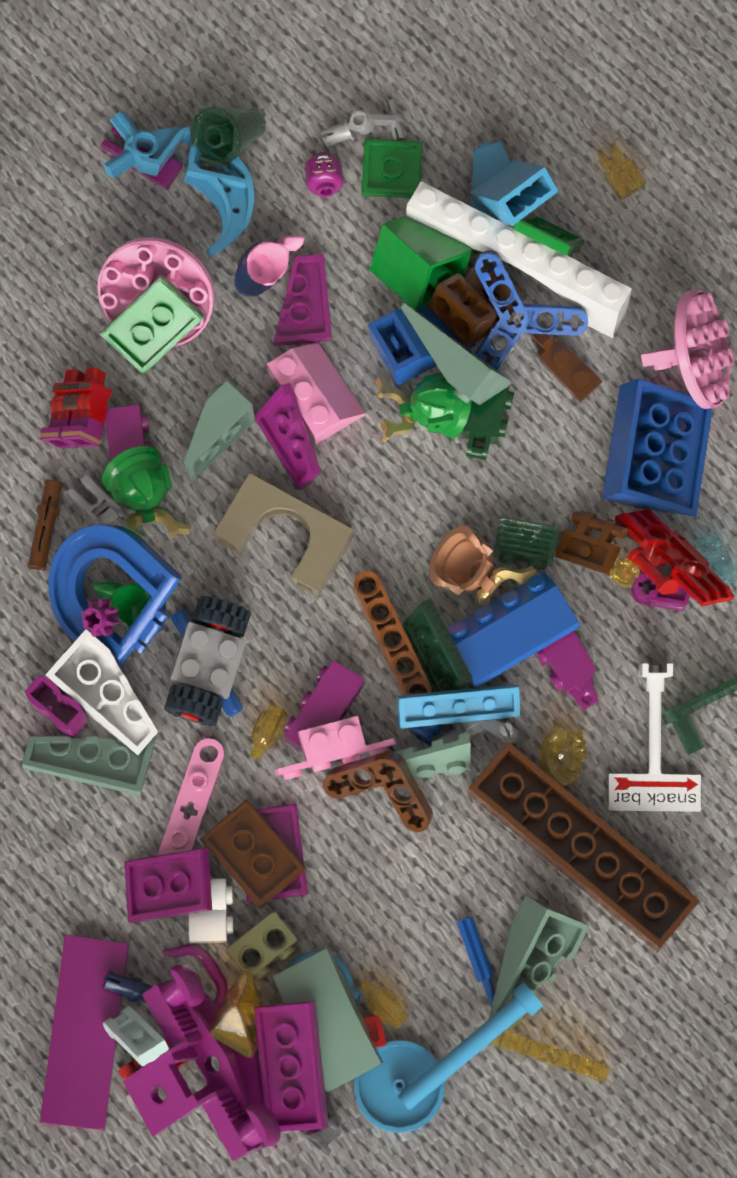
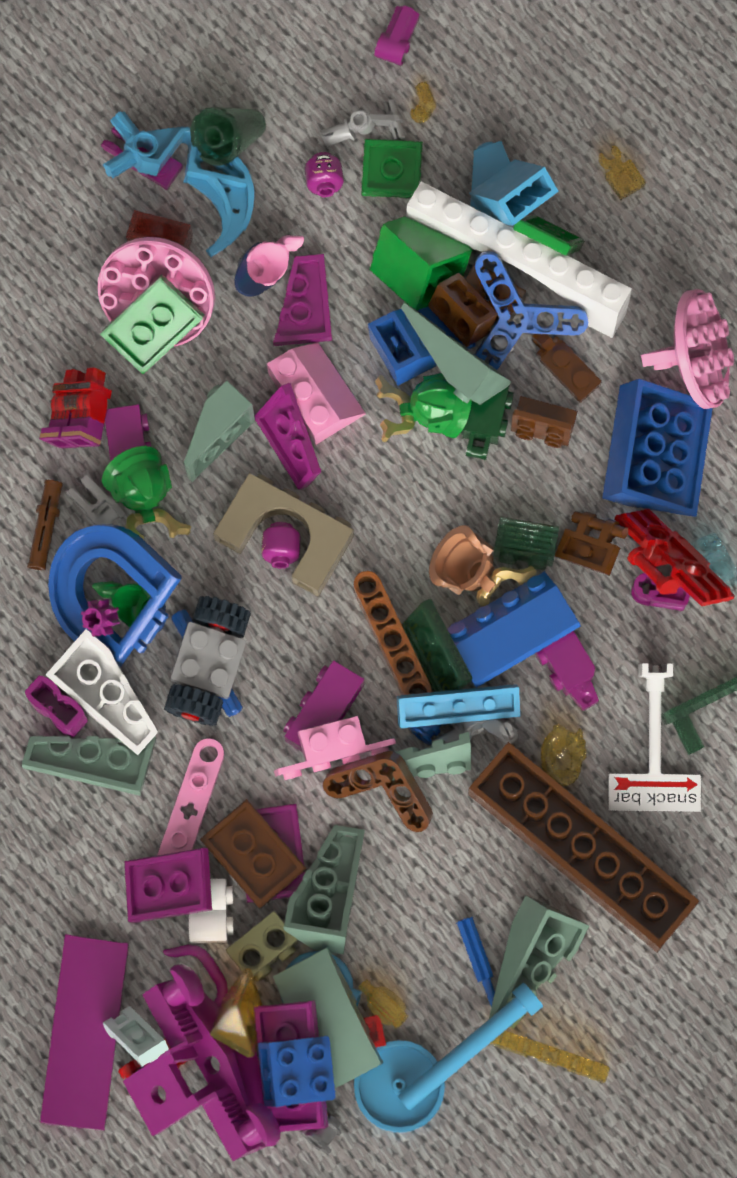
dark blue pin [102,970,153,1004] -> none
clear yellow plant [249,705,286,761] -> none
clear yellow bush [609,558,640,588] -> none
none -> clear red brick [126,210,193,250]
none -> blue bracket [258,1036,335,1107]
none -> magenta head [261,522,301,569]
none -> sand green wedge [284,825,365,954]
none -> magenta piece [374,5,420,66]
none -> clear yellow arm [410,82,436,123]
none -> reddish brown bracket [511,396,578,448]

